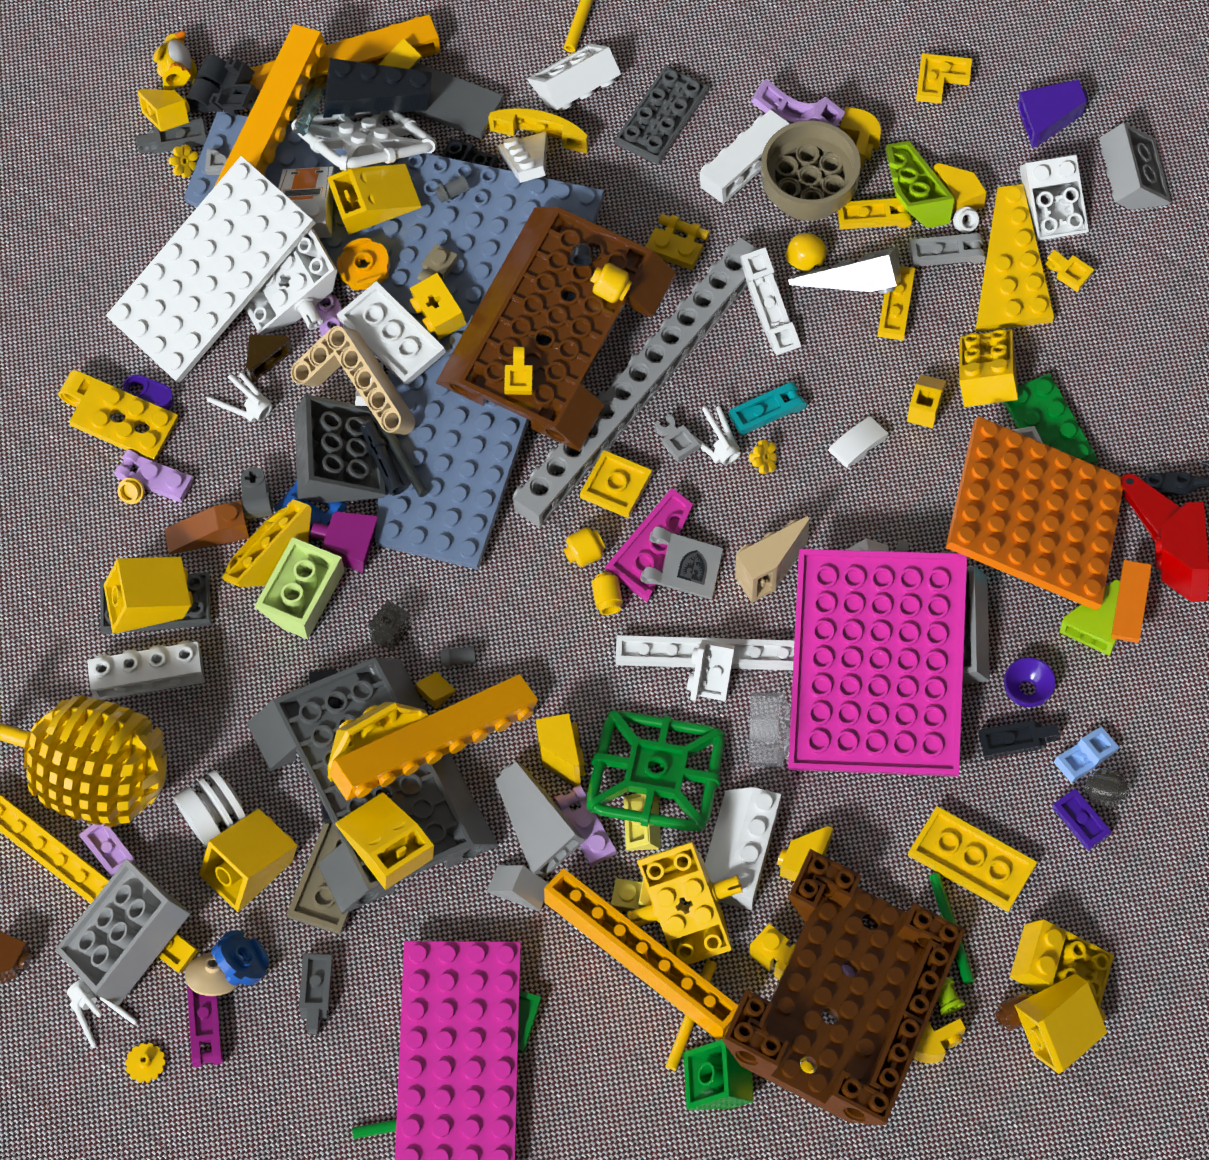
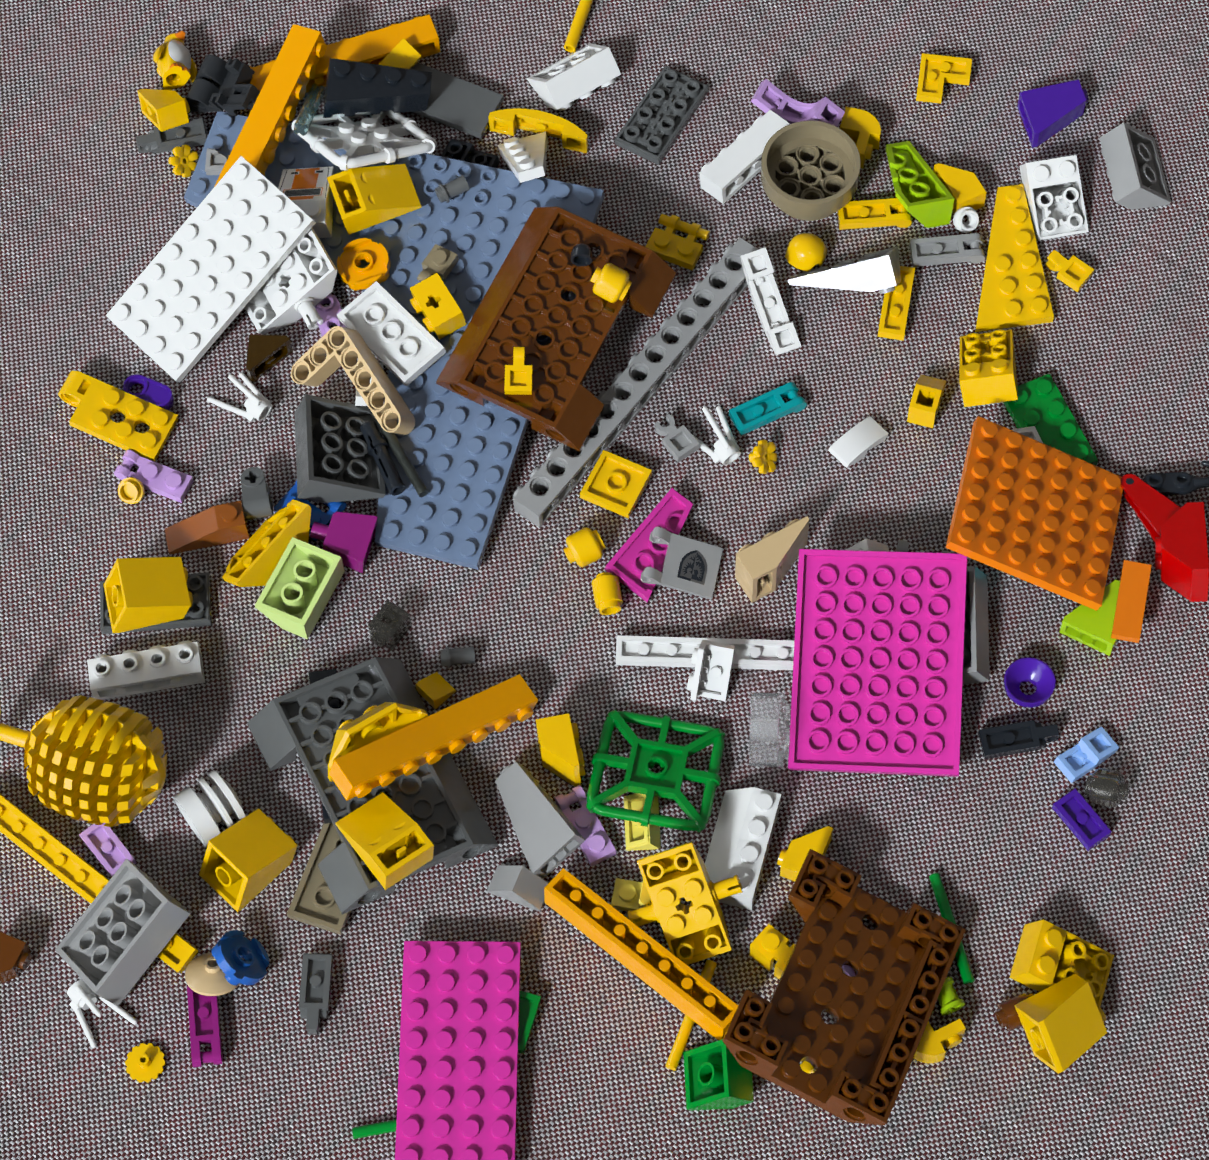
yellow plate [908,806,1037,912] -> none

